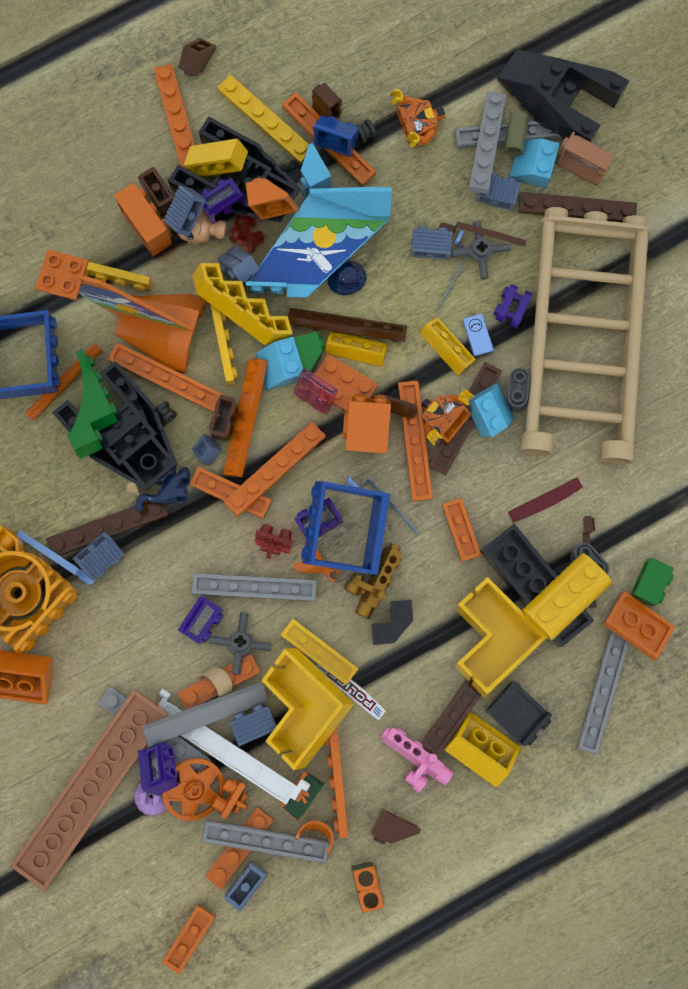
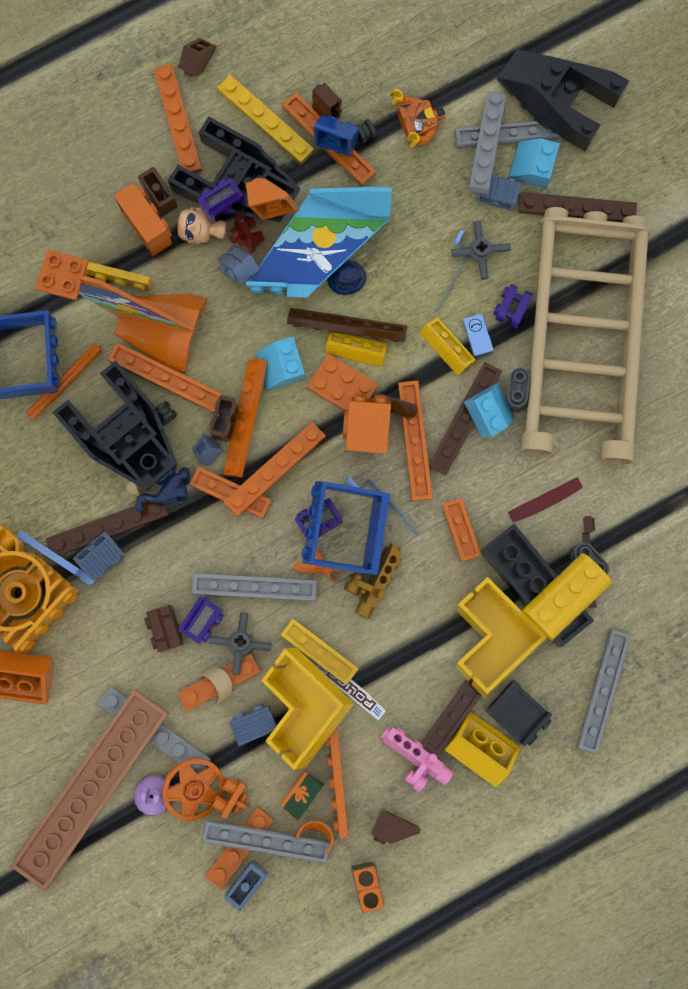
green arch [67,349,118,459] -> none
dark purple window [138,742,178,796] -> none
light grey tile [142,682,268,747] -> none
white piece [158,689,311,805] -> none
orange plate [162,904,216,975] -> none
sand blue brick [163,185,206,236] -> none
yellow brick [183,139,248,177] -> none
yellow brick [192,263,293,346] -> none
yellow plate [210,304,238,386] -> none
clear red hips [254,524,292,559] -> none
clear pink plate [293,367,338,415] -> none
green slope [294,331,325,380] -> none
medium azure slope [299,143,331,198] -> none
black brick [371,600,413,645] -> none
sand blue brick [410,226,453,260] -> none
torso [421,389,474,445] -> none
reddish brown piece [439,222,526,247] -> none
olive pin [504,111,529,156] -> none
nougat window [557,132,615,186] -> none
orange plate [603,591,676,660] -> none
green brick [630,557,674,606] -> none
none -> reddish brown brick [144,605,184,652]

